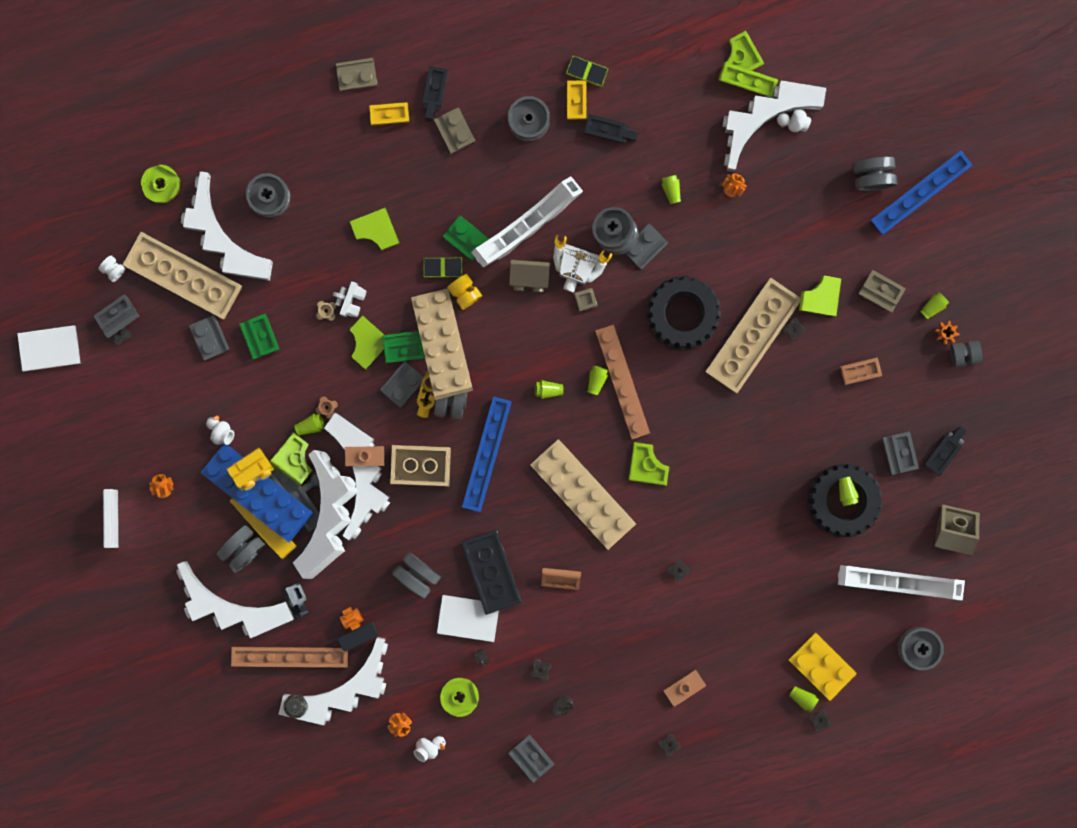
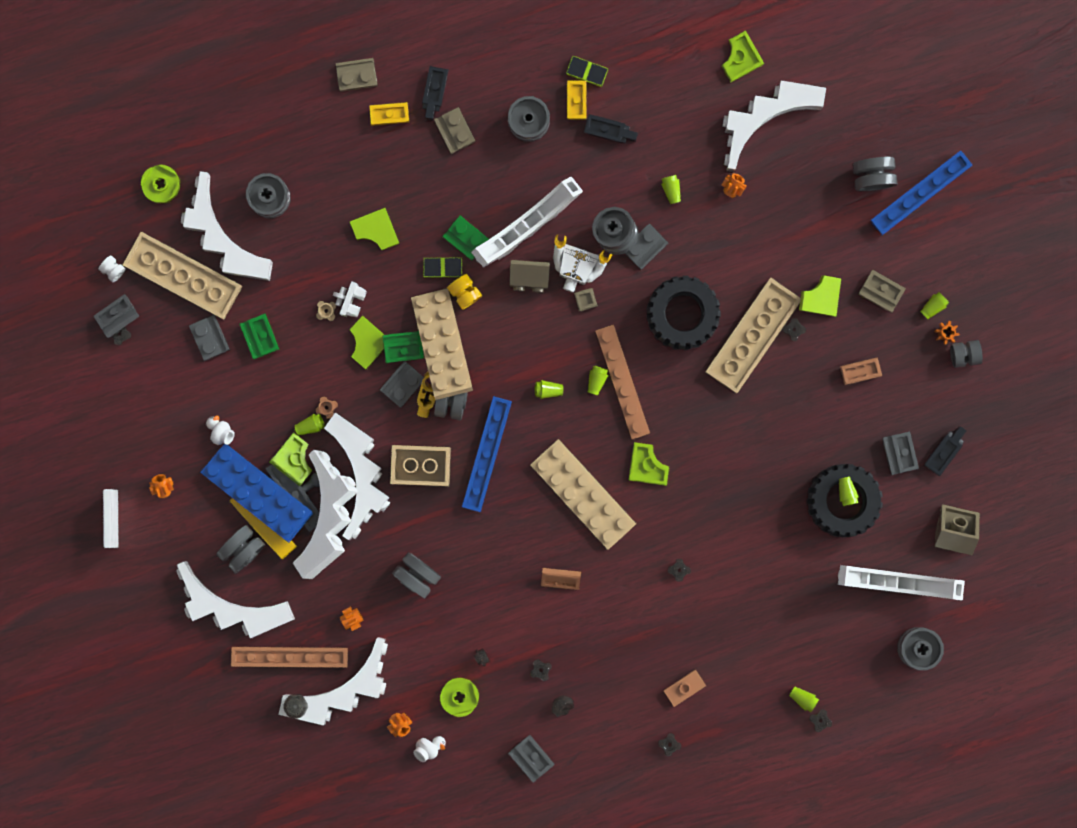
white tile [17,325,81,372] -> none
yellow brick [227,448,274,491] -> none
black plate [281,583,309,620] -> none
black slope [338,622,378,651] -> none
nougat plate [345,446,384,466] -> none
white tile [437,595,499,642] -> none
black tile [461,530,522,615] -> none
lime tile [718,62,778,98] -> none
white animal [777,109,811,132] -> none
yellow plate [788,633,857,701] -> none

